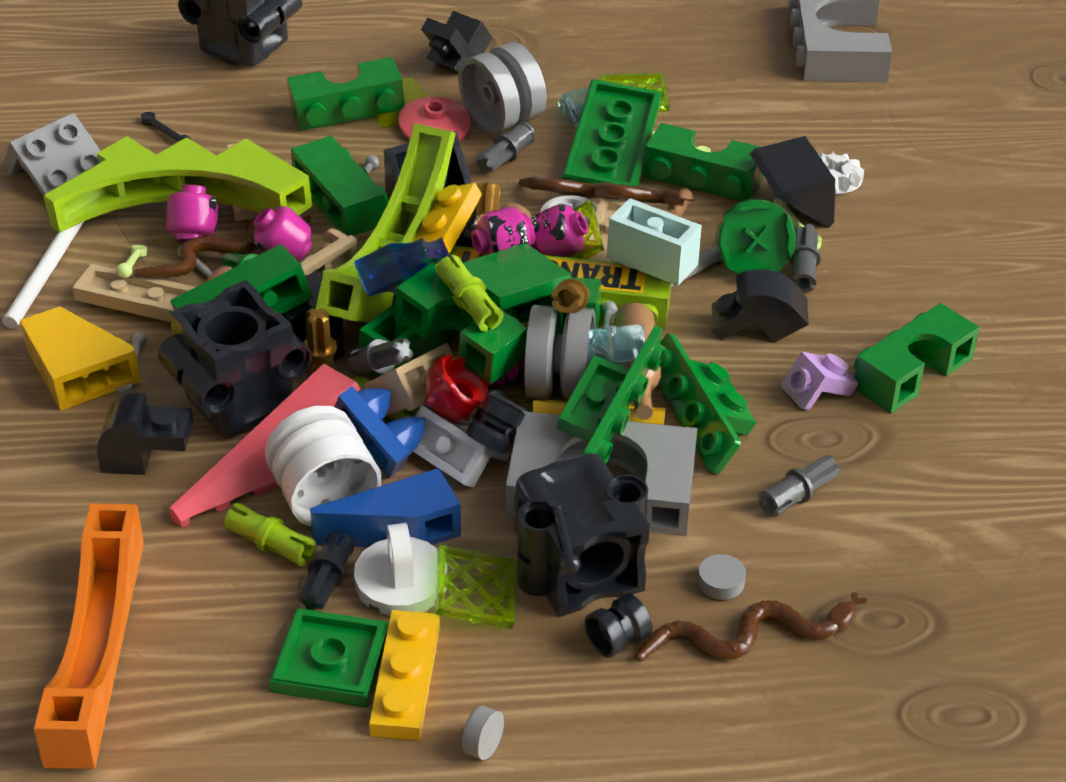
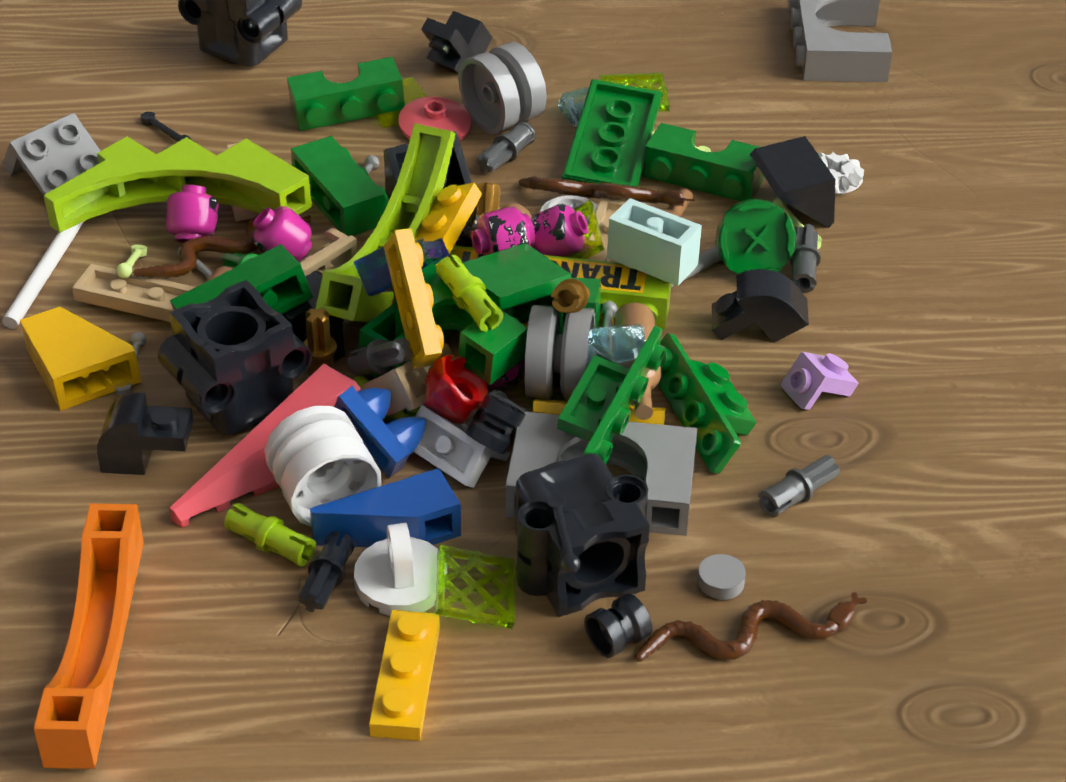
green tile [269,608,389,707] -> none
light grey tile [462,705,504,760] -> none
green arch [854,303,980,414] -> none
none -> yellow plate [383,228,444,369]

